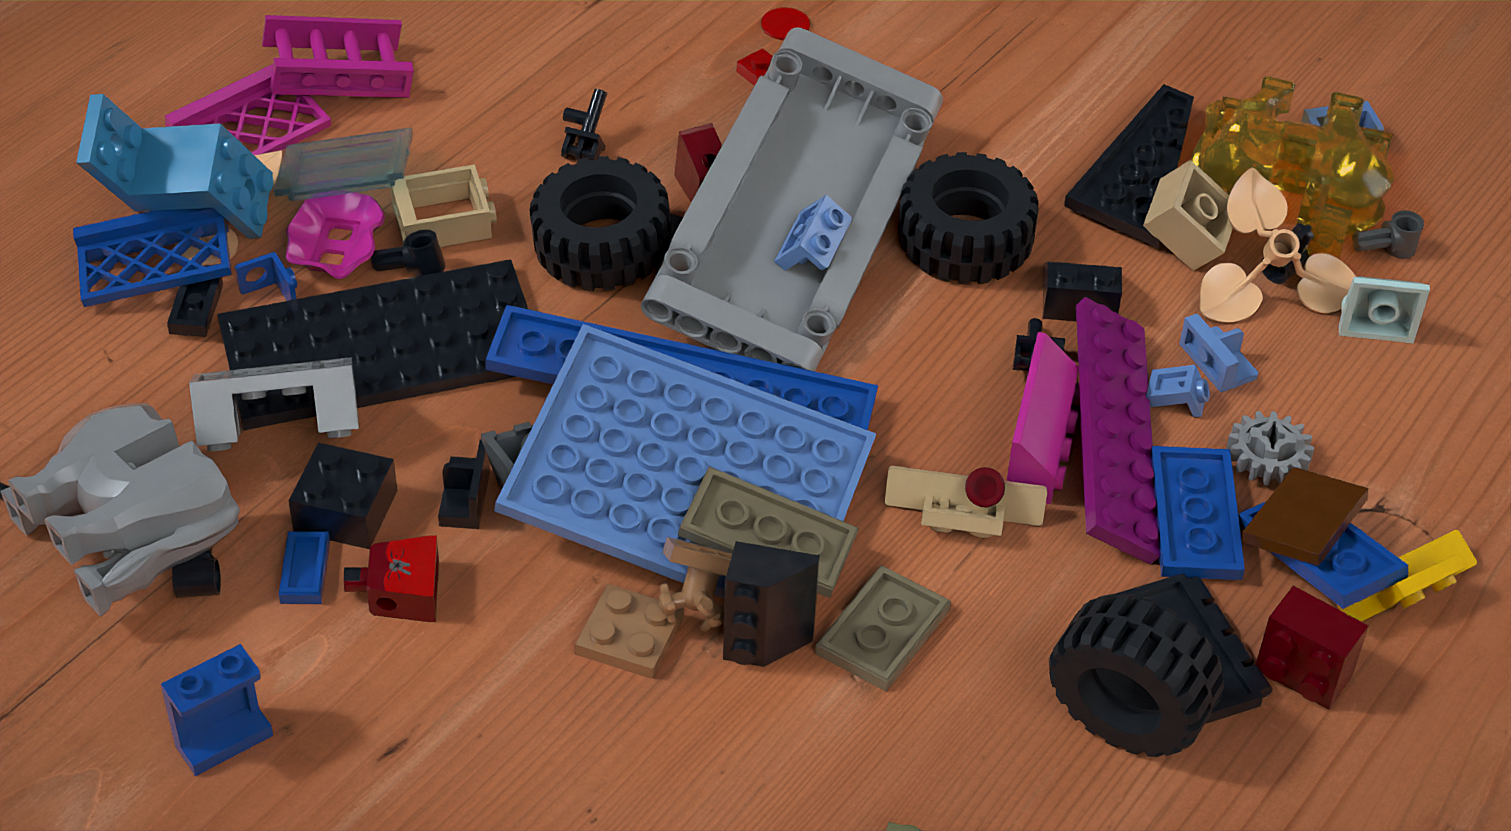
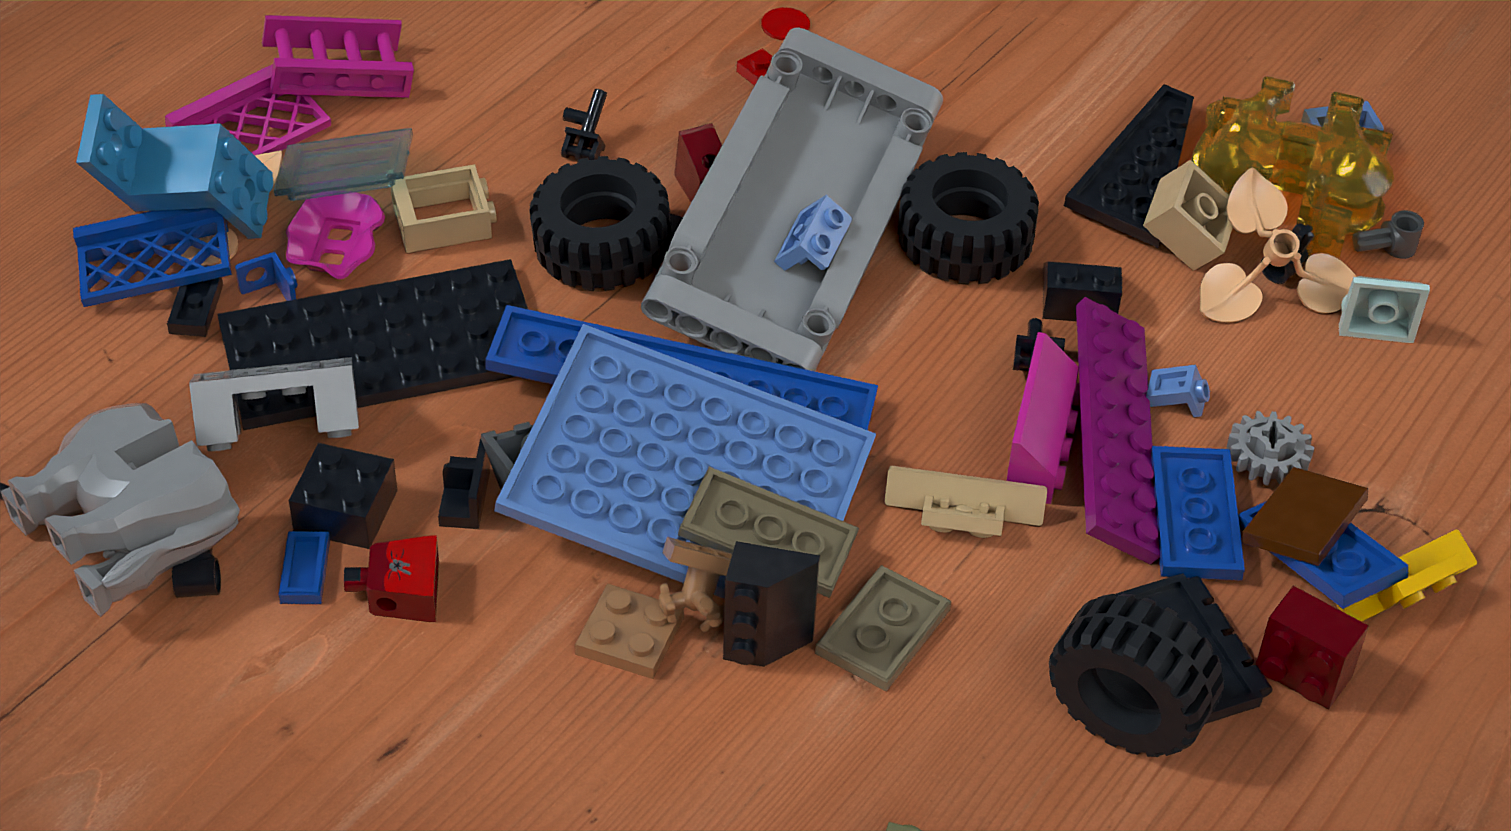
blue panel [161,644,273,776] -> none
black axle [371,229,446,277] -> none
dark red tile [965,467,1005,508] -> none
medium blue panel [1179,313,1258,393] -> none

